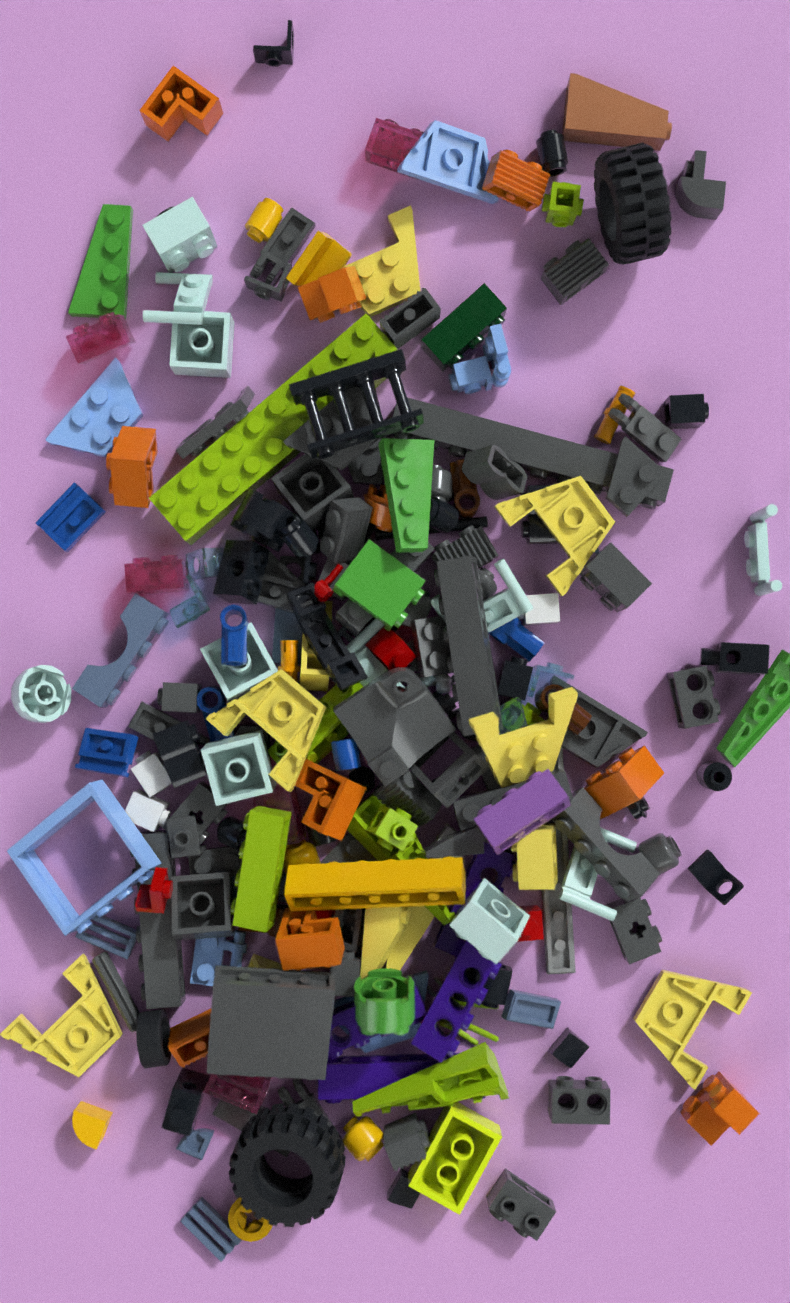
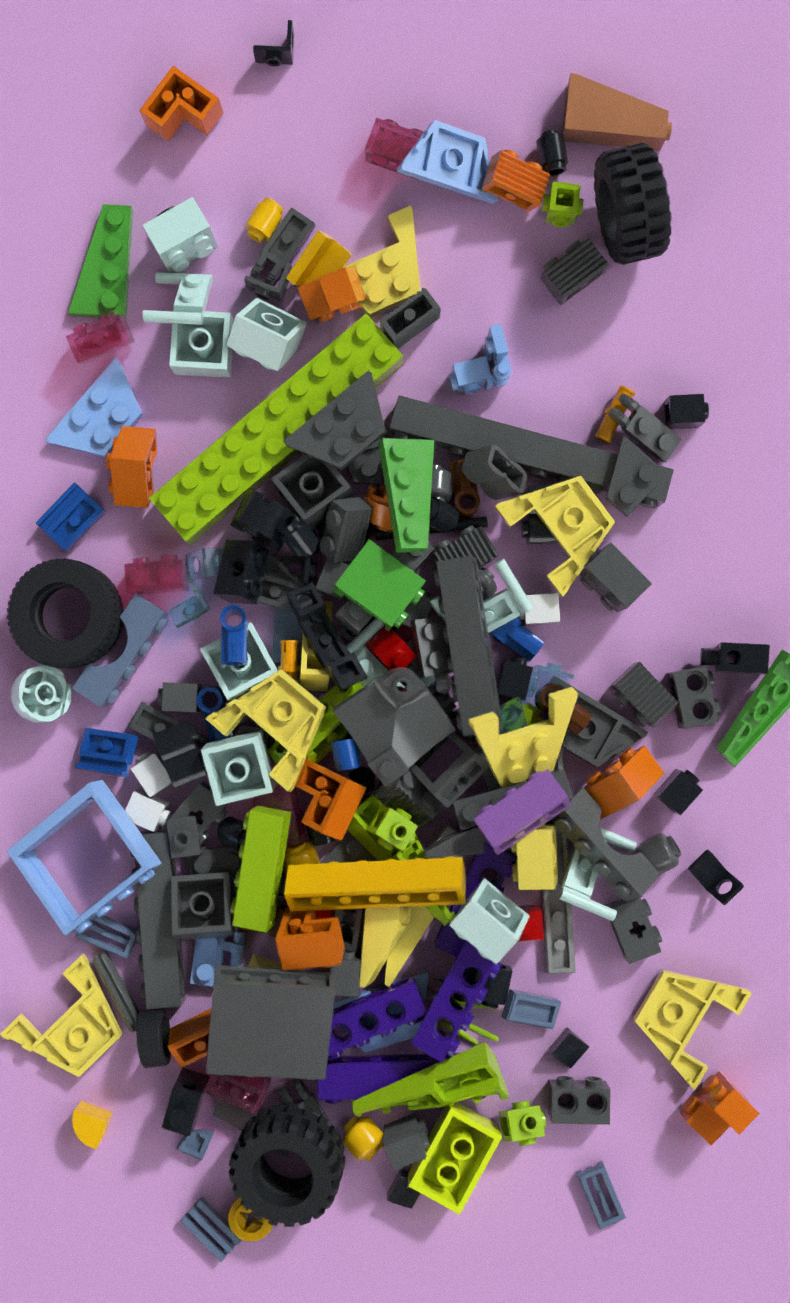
red bracket [135,867,173,914] -> none
dark grey wing [176,386,255,459] -> none
black fence [289,349,424,459] -> none
red hand [314,564,343,602] -> none
bright green brick [354,968,415,1036] -> none
dark green brick [421,283,507,371] -> none
dark grey brick [487,1168,556,1241] -> none
black plate [627,796,650,820] -> none
dark grey brick [675,150,726,220] -> none
black brick [697,761,732,791] -> none
light aqua plate [744,504,782,596] -> none
none -> black tyre [7,558,124,668]
none -> light aqua brick [226,298,307,371]
none -> lime brick [498,1100,546,1146]
none -> sand blue tile [576,1161,626,1229]
none -> dark grey brick [611,662,679,727]
none -> black brick [654,769,703,816]

